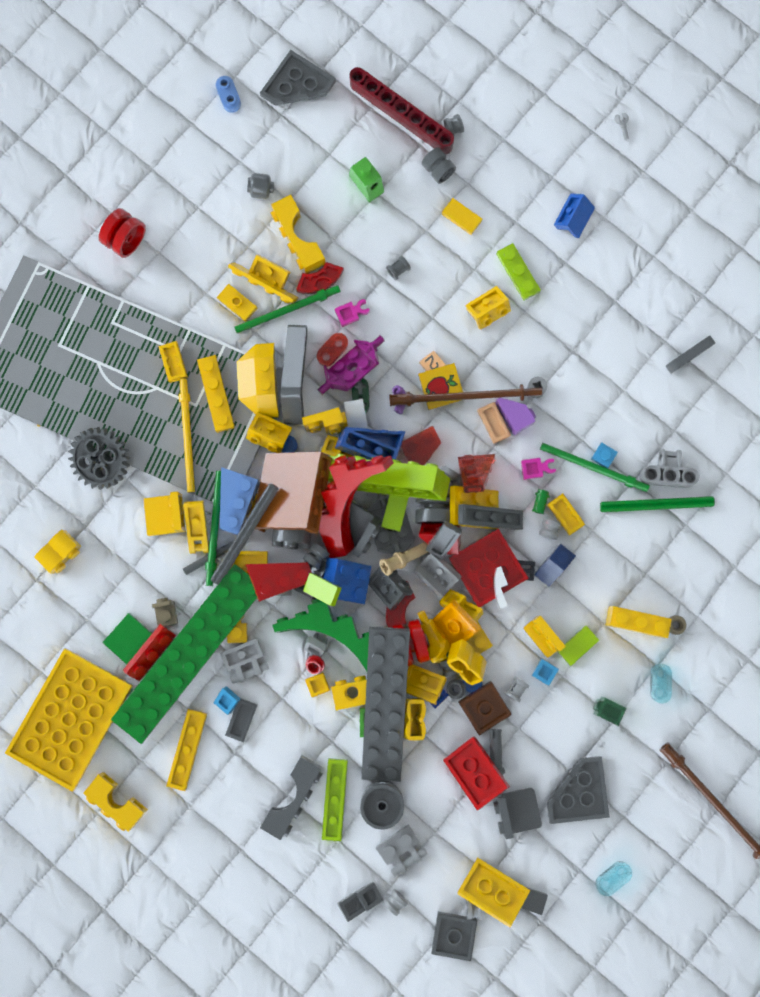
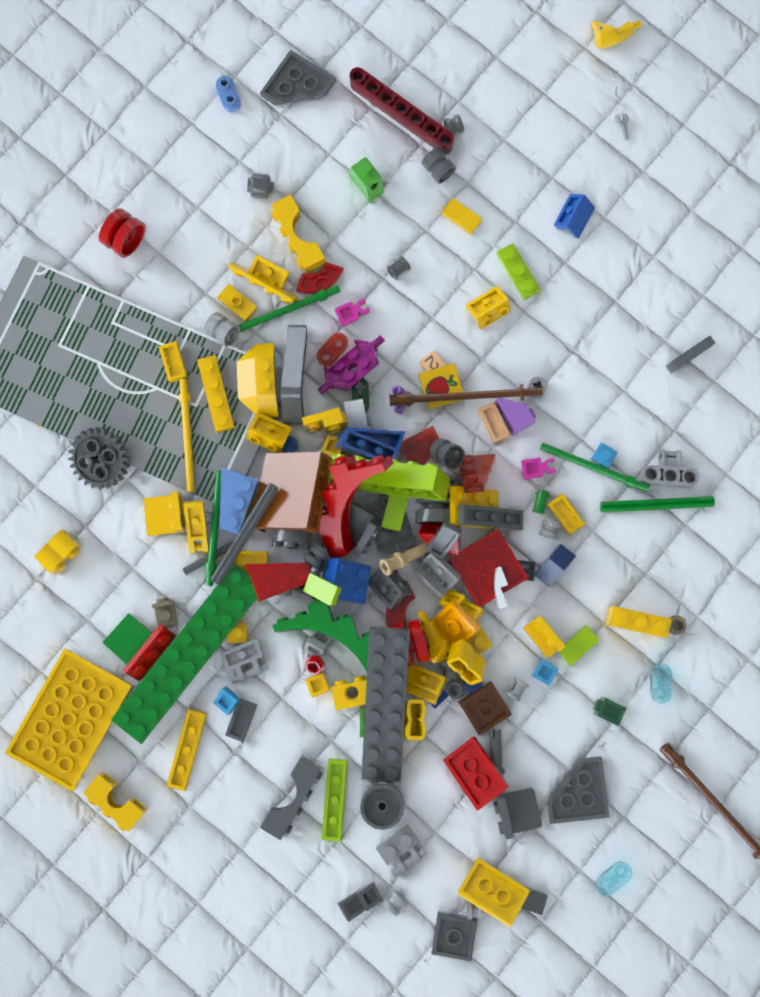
none -> light grey wheel [204,312,240,347]
none -> dark grey wheel [429,438,465,469]
none -> yellow animal [591,20,642,49]

